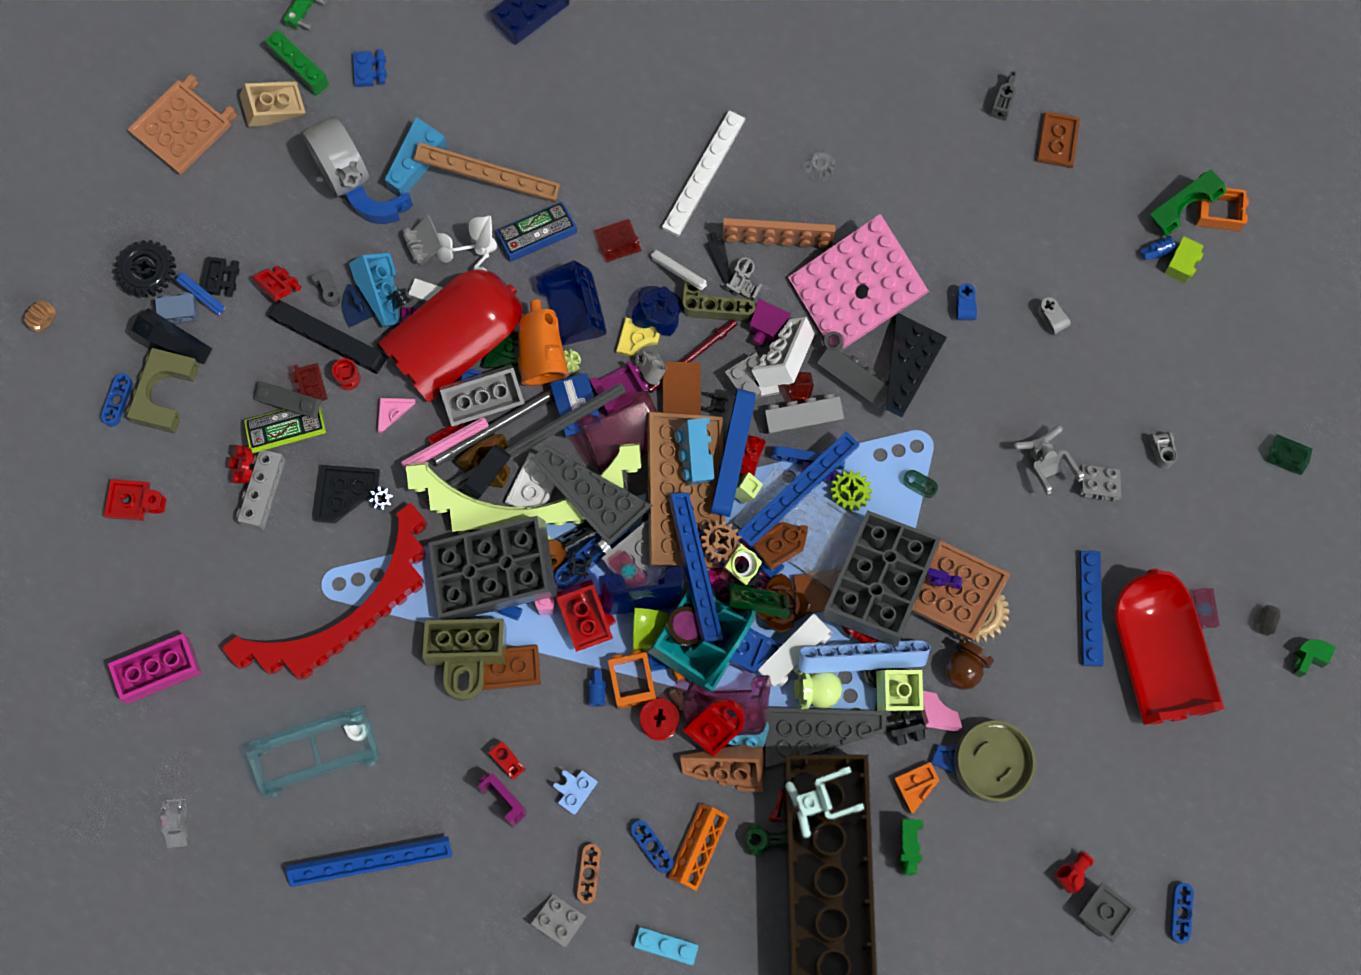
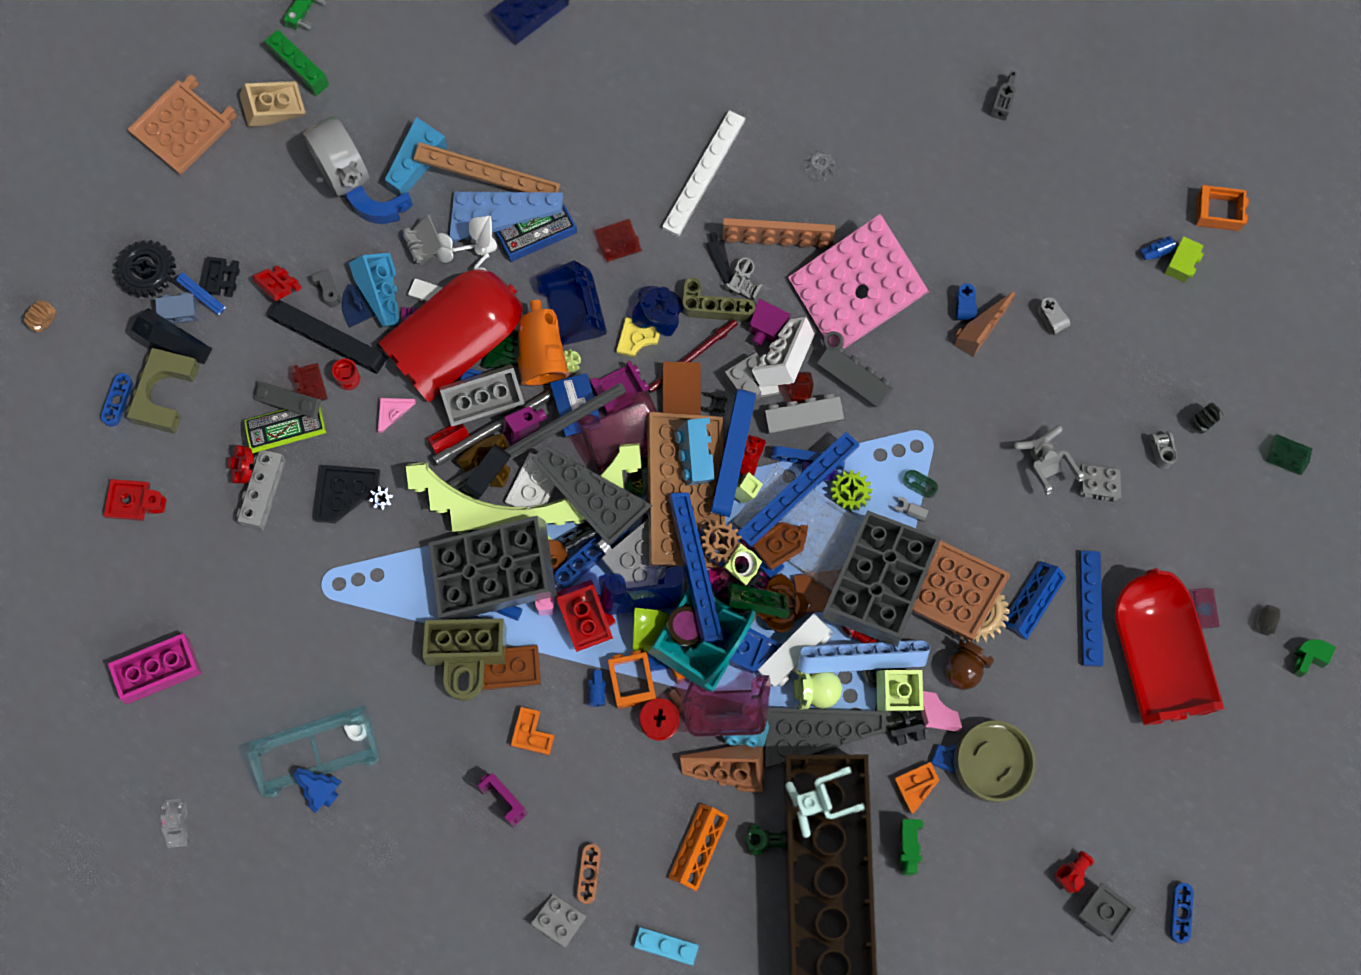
red arch [222,503,428,680] -> none
blue plate [286,836,452,887] -> none
blue plate [353,49,387,87] -> none
black wheel [389,287,413,309] -> none
bright pink axle [401,417,488,471] -> none
red leg [488,741,526,780] -> none
light blue plate [552,770,598,815] -> none
pearl dark grey piece [570,552,592,579] -> none
clear pink tile [609,550,649,594] -> none
blue beam [631,820,673,873] -> none
light grey piece [635,350,667,385] -> none
white axle [651,250,707,290] -> none
red tile [683,698,745,756] -> none
red piece [769,789,784,823] -> none
black wing [885,313,947,418] -> none
dark purple plate [927,568,963,589] -> none
dark orange tile [1037,112,1080,168] -> none
green arch [1150,169,1227,237] -> none
none -> blue rock [294,768,342,813]
none -> medium blue wing [450,192,564,244]
none -> magenta torso [502,406,547,446]
none -> orange plate [511,707,555,756]
none -> clear green tile [625,456,648,498]
none -> light grey bar [894,497,929,522]
none -> nougat wedge [955,292,1016,357]
none -> blue fence [1003,561,1066,640]
none -> pearl dark grey gear [1190,403,1223,434]

